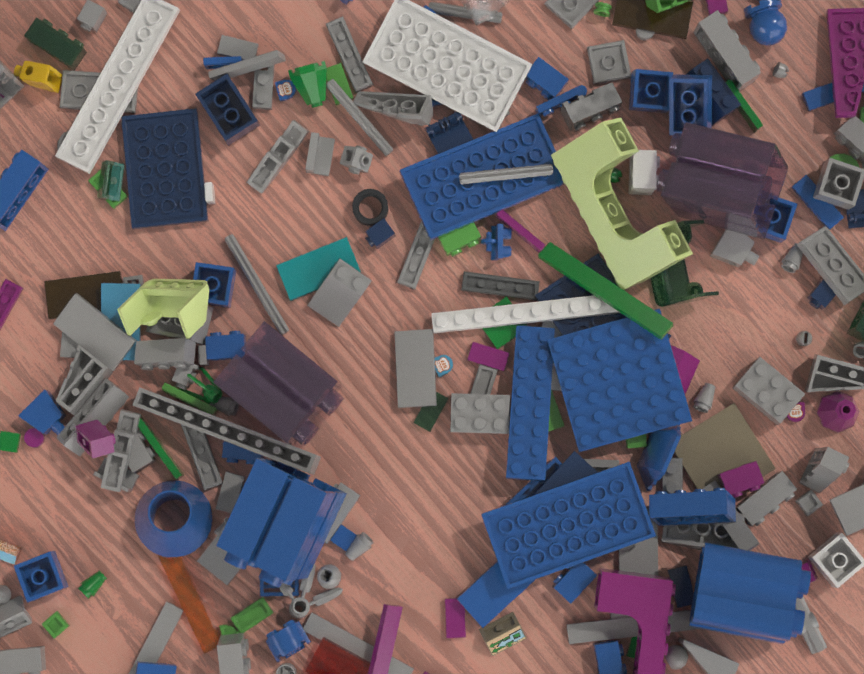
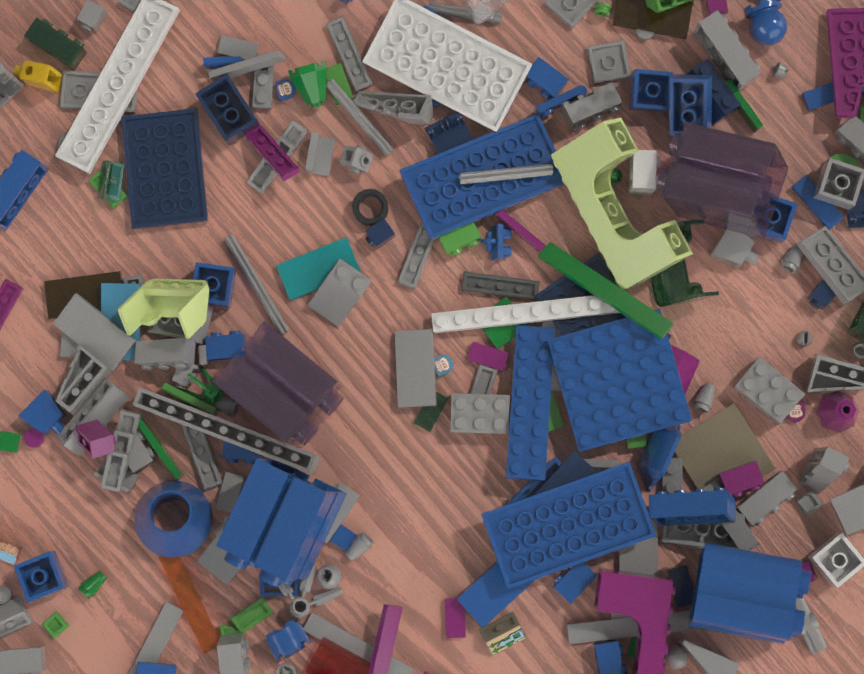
white tile [204,182,215,205] -> none
none -> magenta tile [245,125,300,181]

